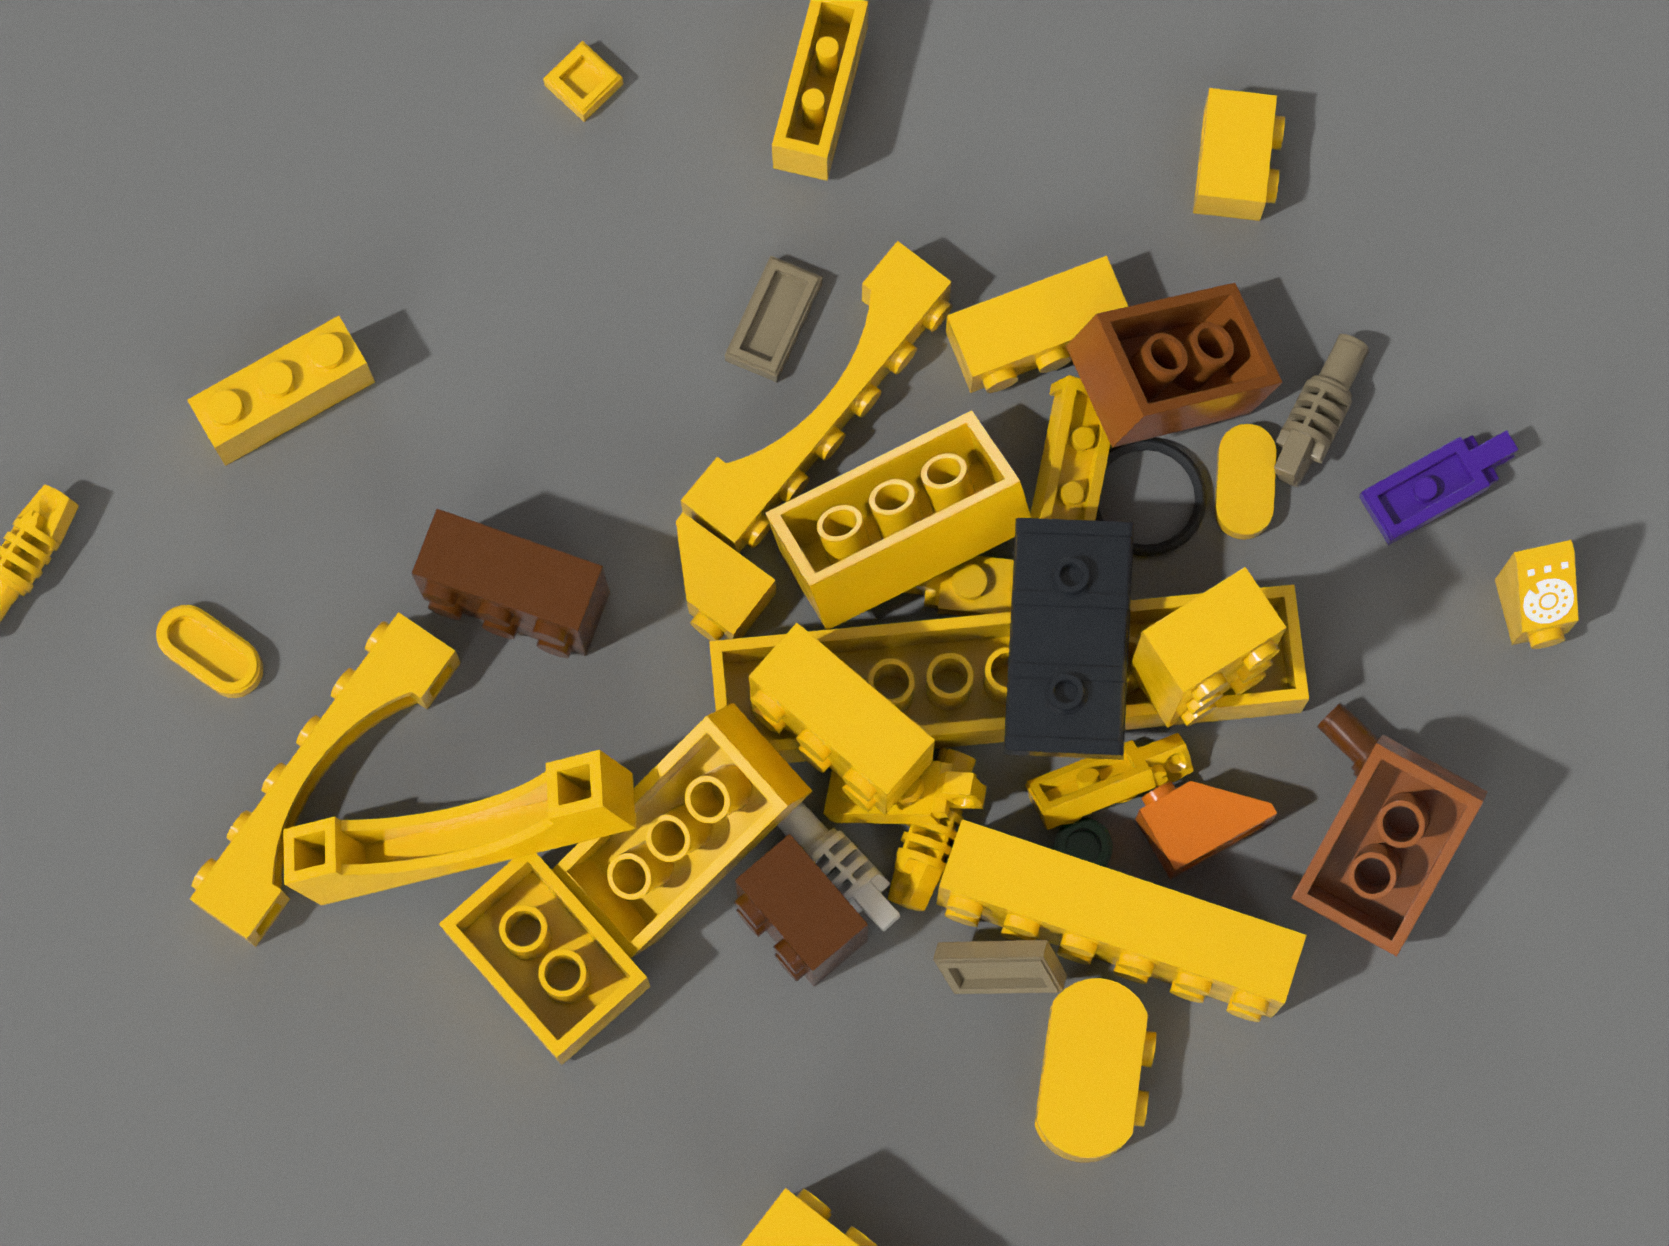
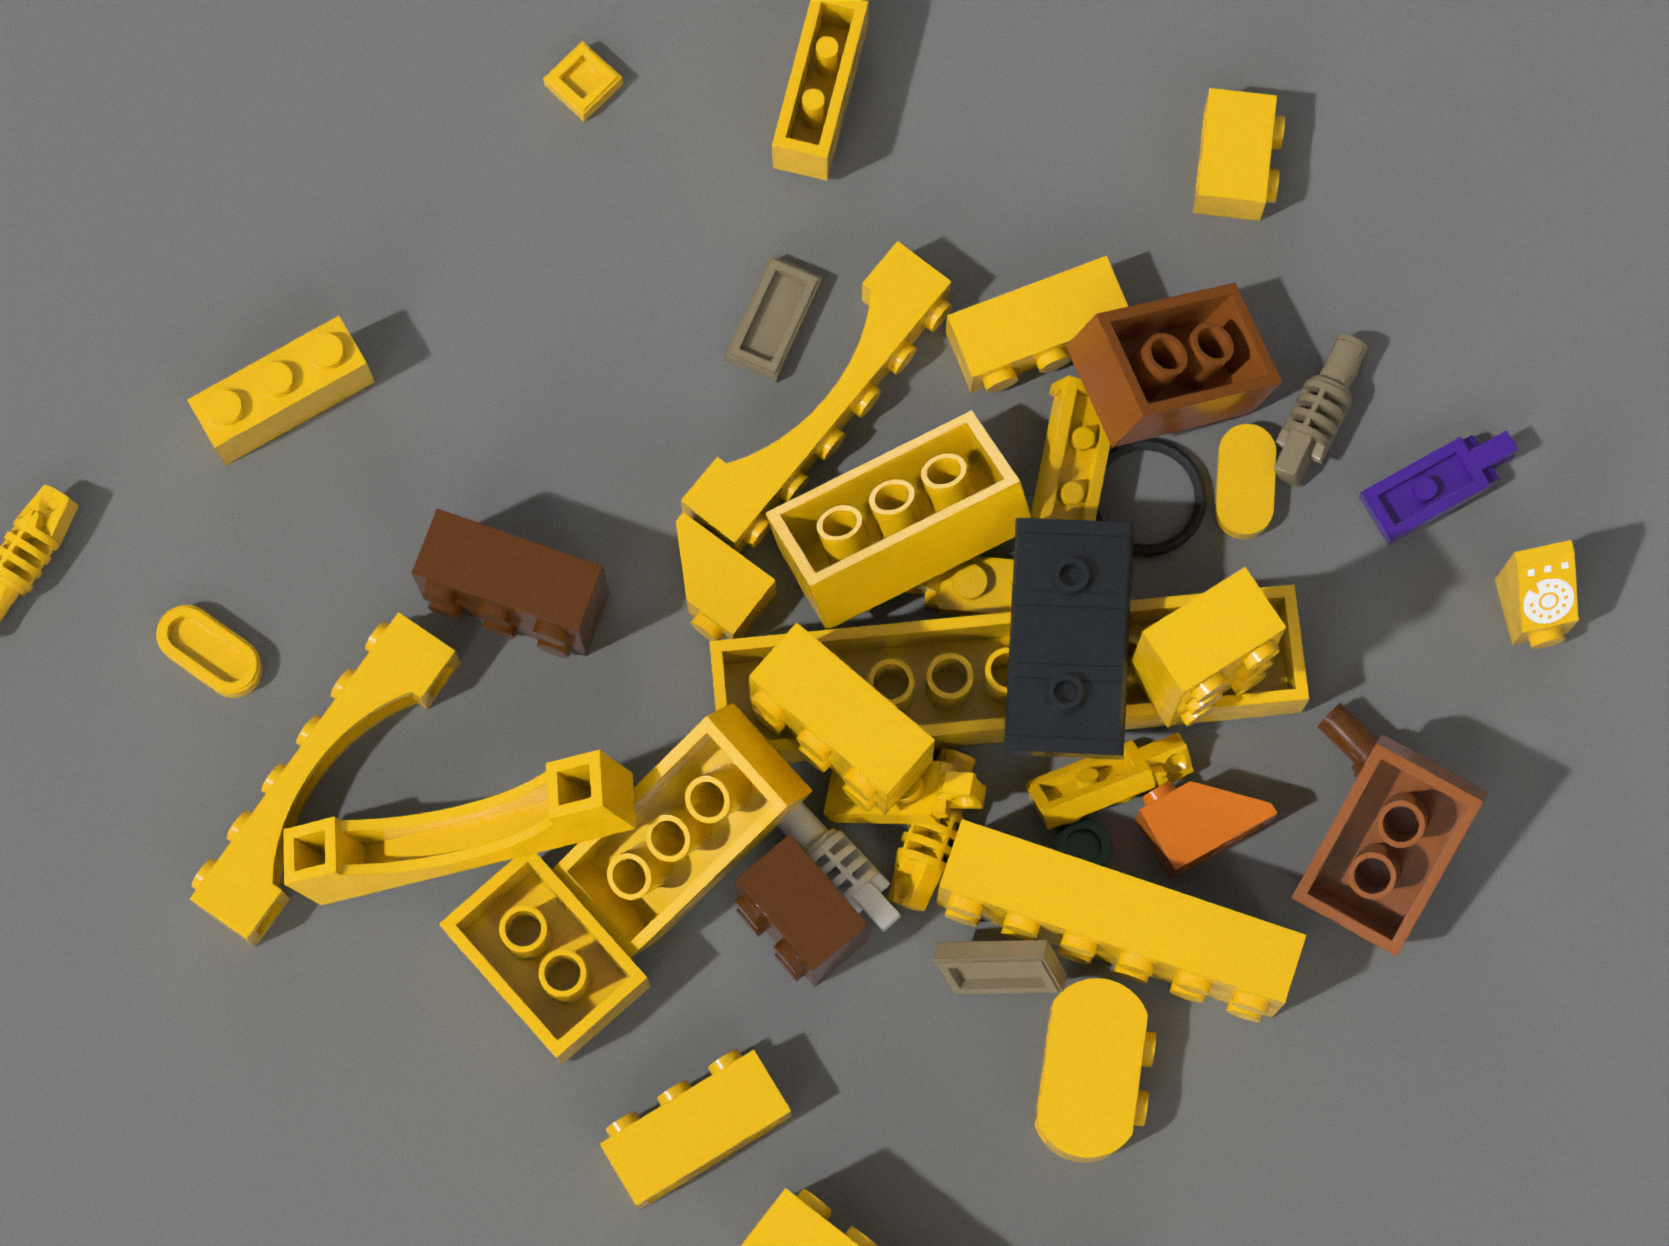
none -> yellow brick [599,1049,792,1210]

